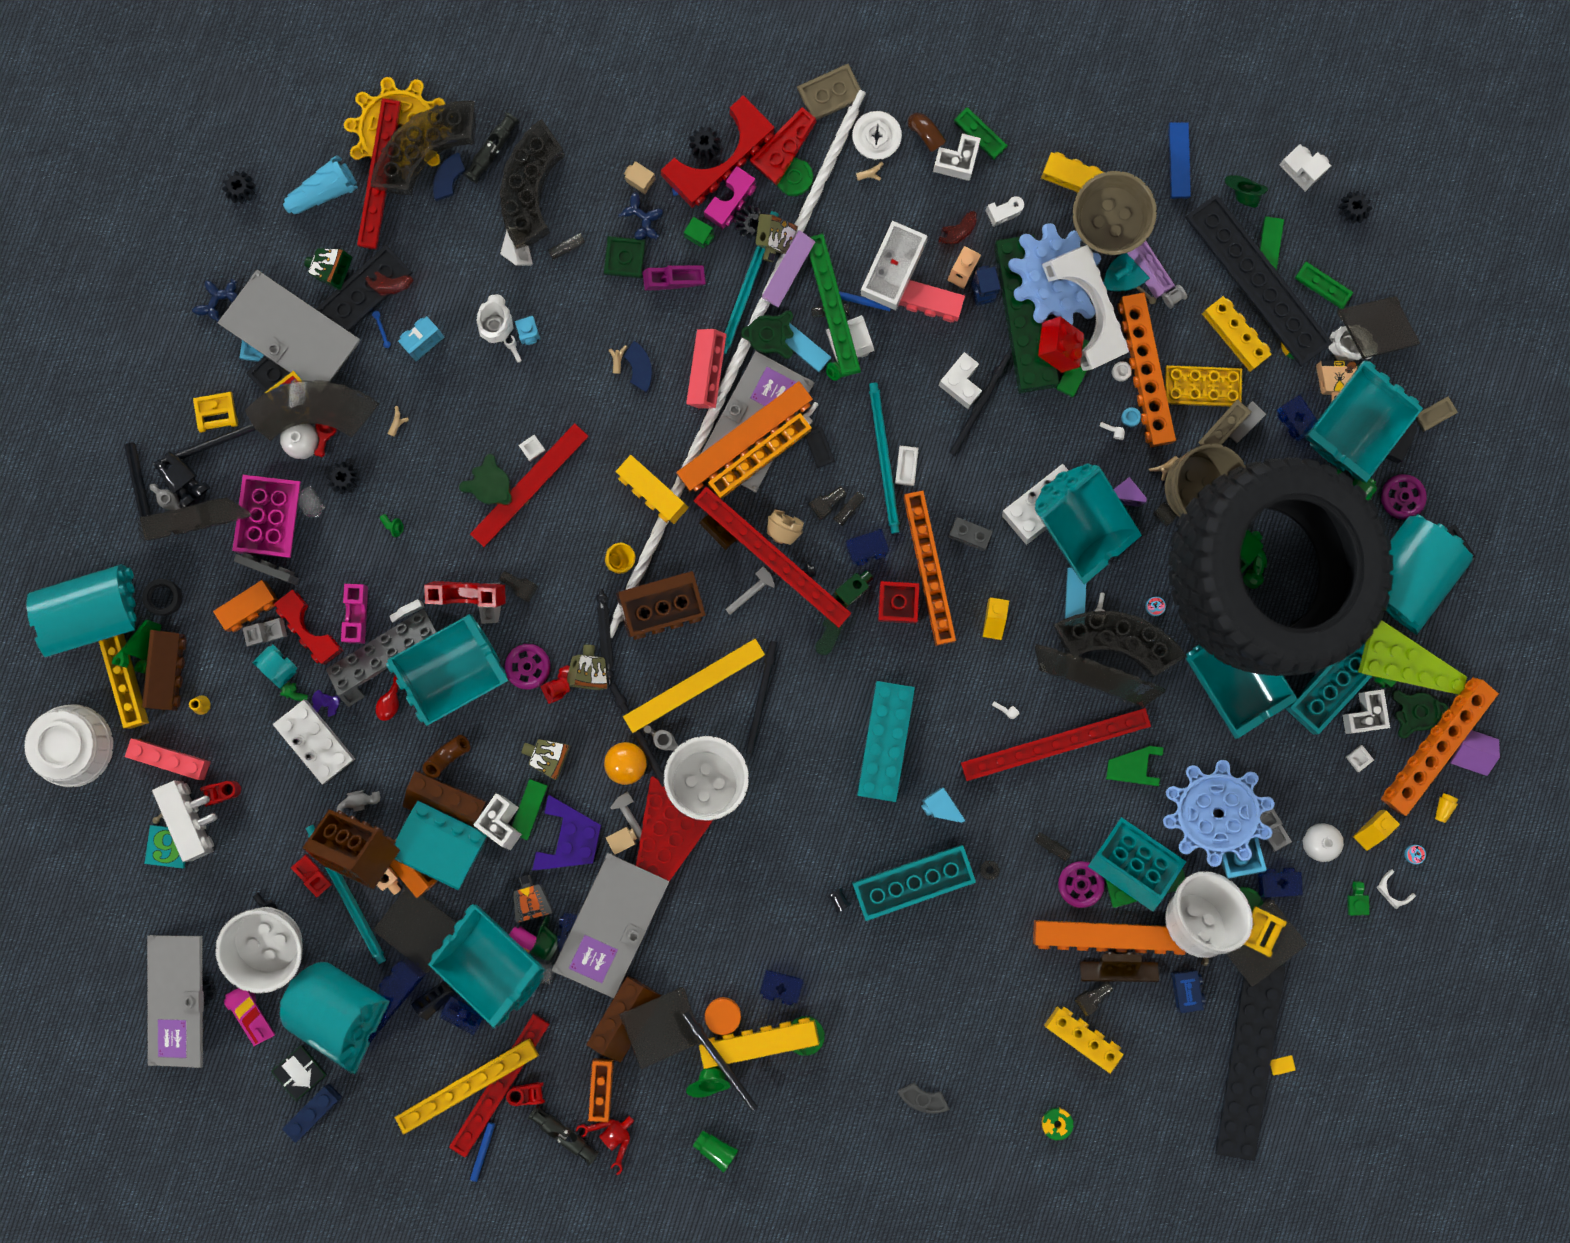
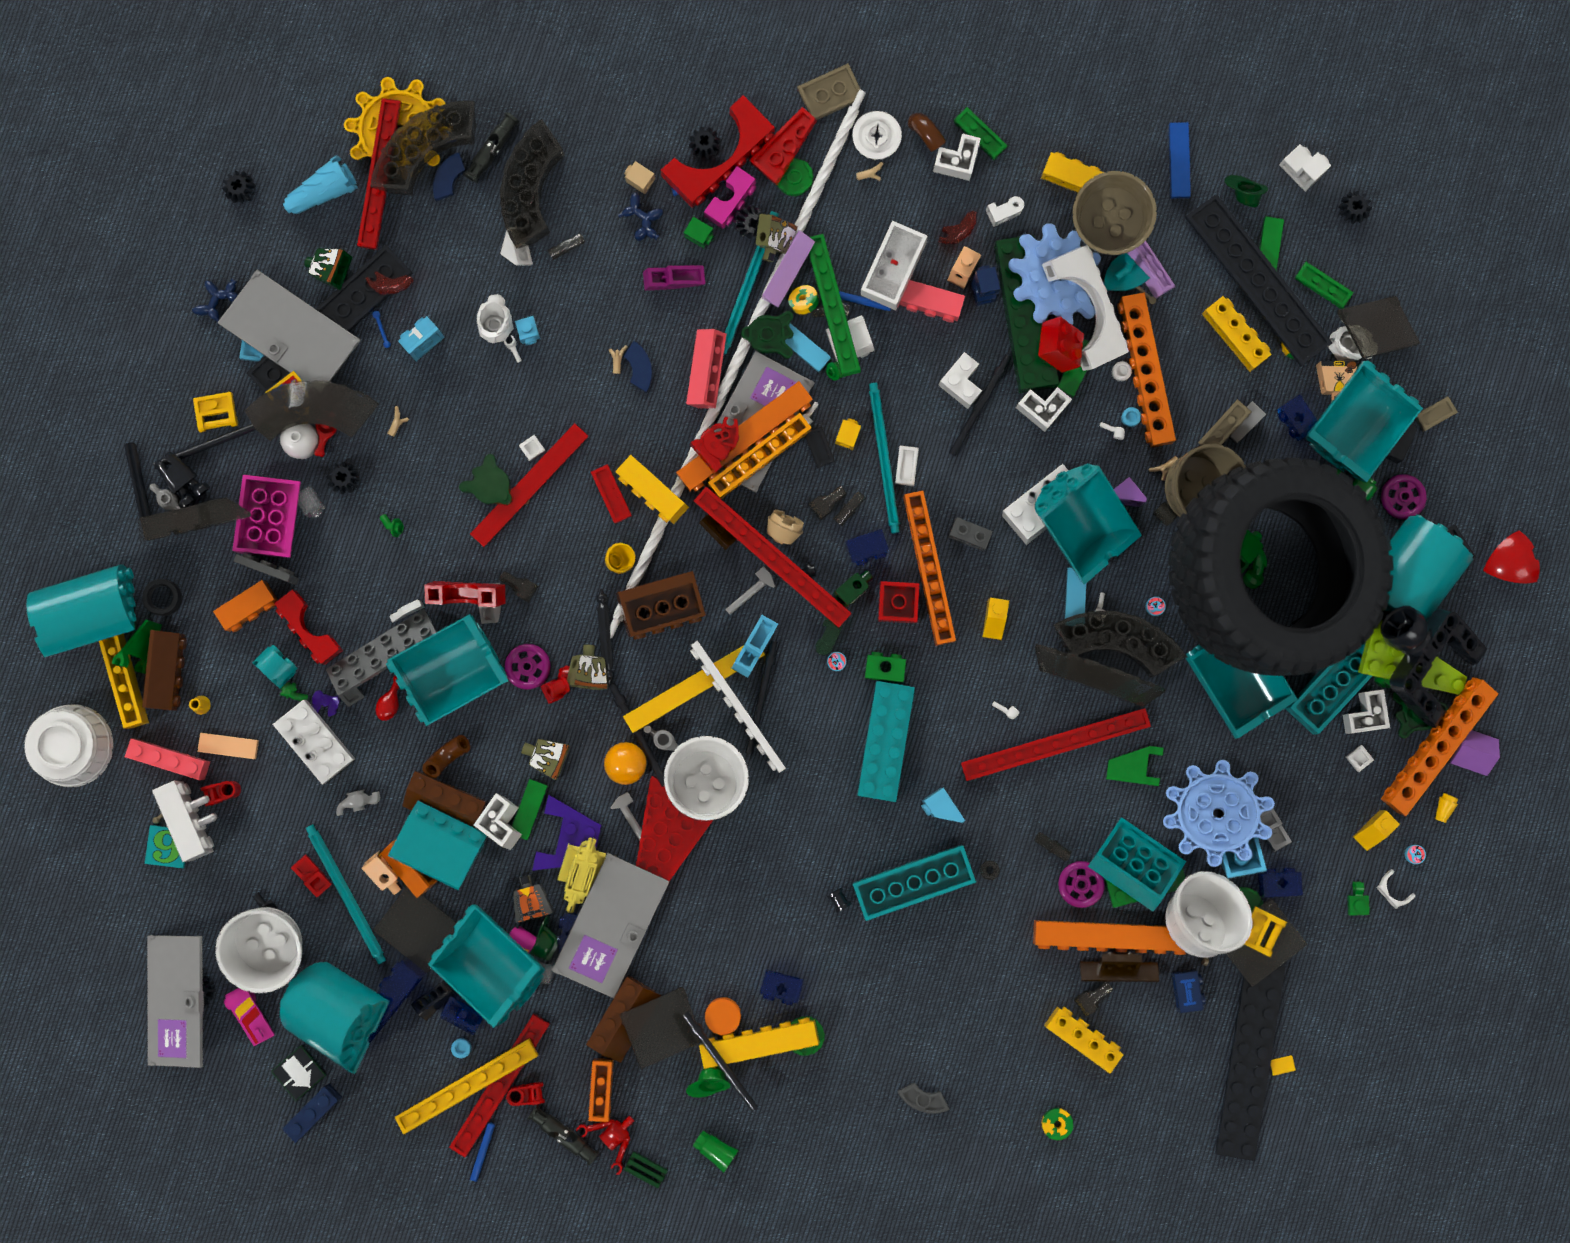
light grey slope [243,618,287,646] -> none
reddish brown brick [302,809,400,890] -> none
dark pink arch [341,584,368,644] -> none
dark green tile [604,236,646,278] -> none
tan brick [606,827,638,855] -> none
light grey bush [1162,284,1187,309] -> none
yellow tile [1165,365,1242,407] -> none
white cylinder [1303,823,1344,862] -> none
none -> light nougat tile [197,733,259,759]
none -> medium azure tile [451,1038,472,1058]
none -> light yellow piece [558,838,606,913]
none -> red plate [591,464,632,524]
none -> dark green tile [624,1151,668,1188]
none -> red piece [690,417,739,474]
none -> white plate [690,641,786,773]
none -> medium azure slope [731,615,778,678]
none -> yellow piece [788,285,819,314]
none -> tile [827,652,846,671]
none -> yellow brick [835,418,861,450]
none -> green brick [864,652,906,683]
none -> white brick [1016,387,1072,432]
none -> black piece [1380,606,1487,728]
none -> red brick [1483,531,1540,583]

